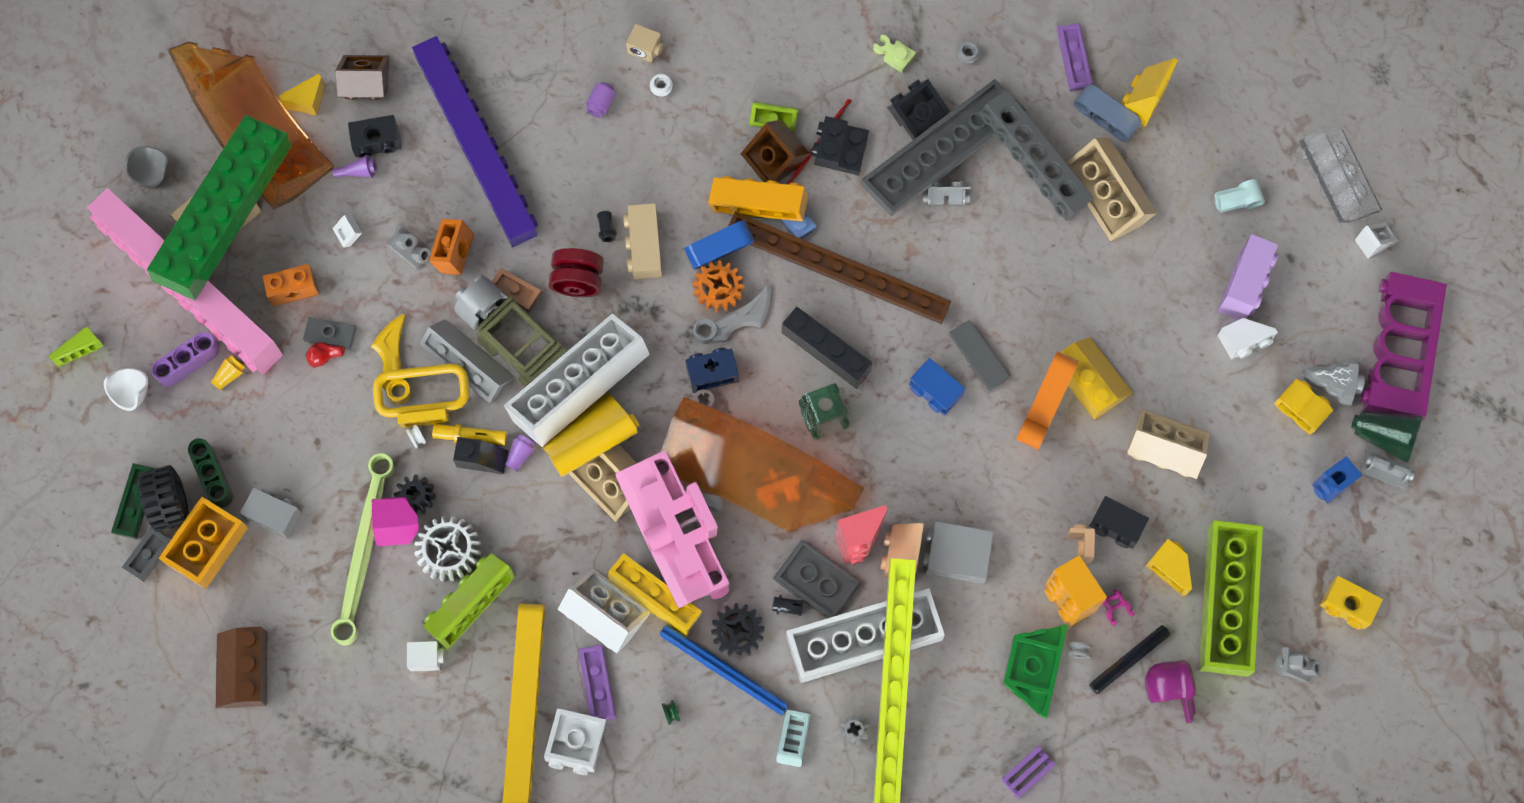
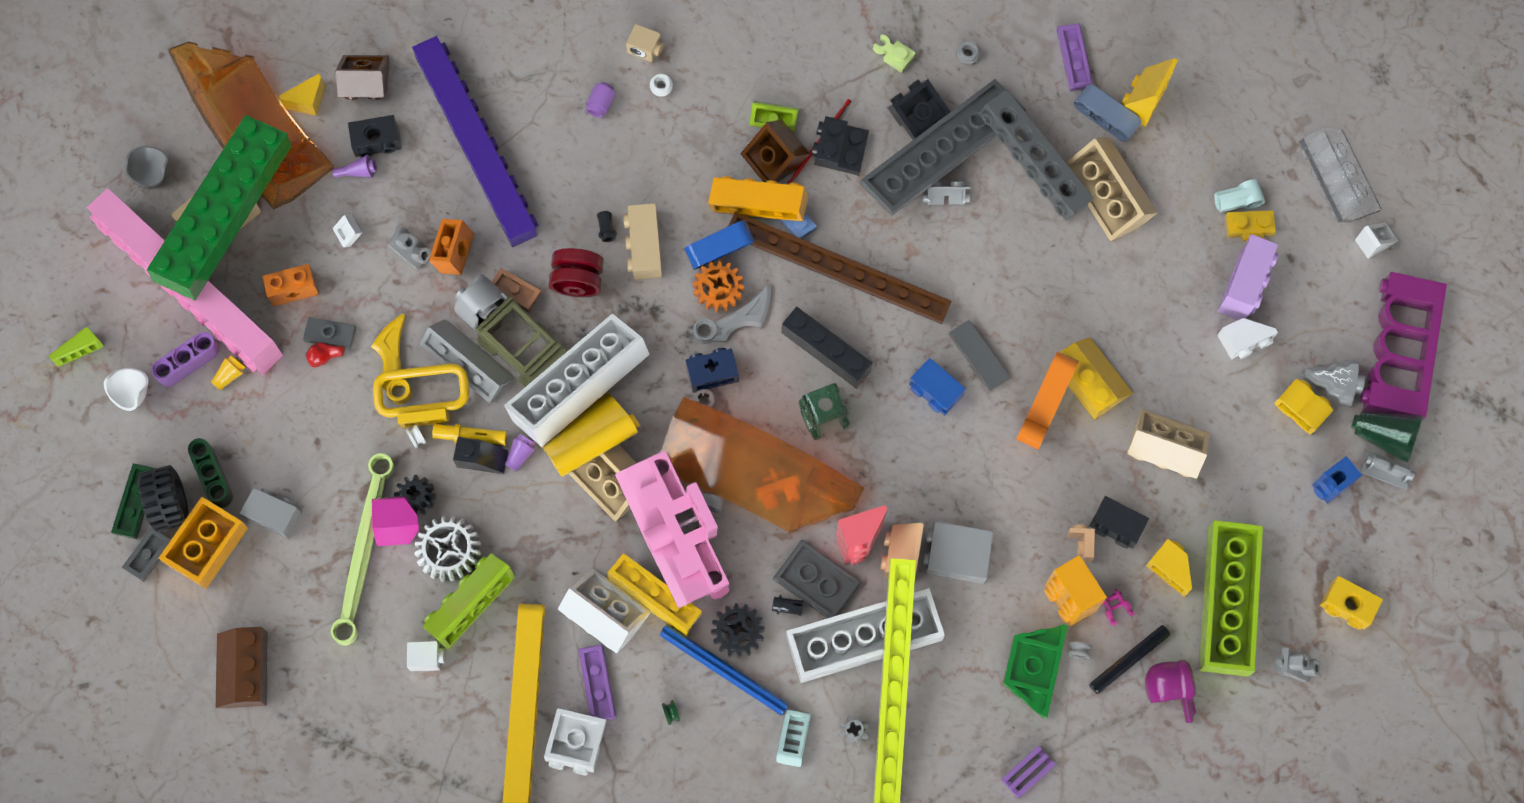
none -> yellow hinge [1225,210,1276,241]

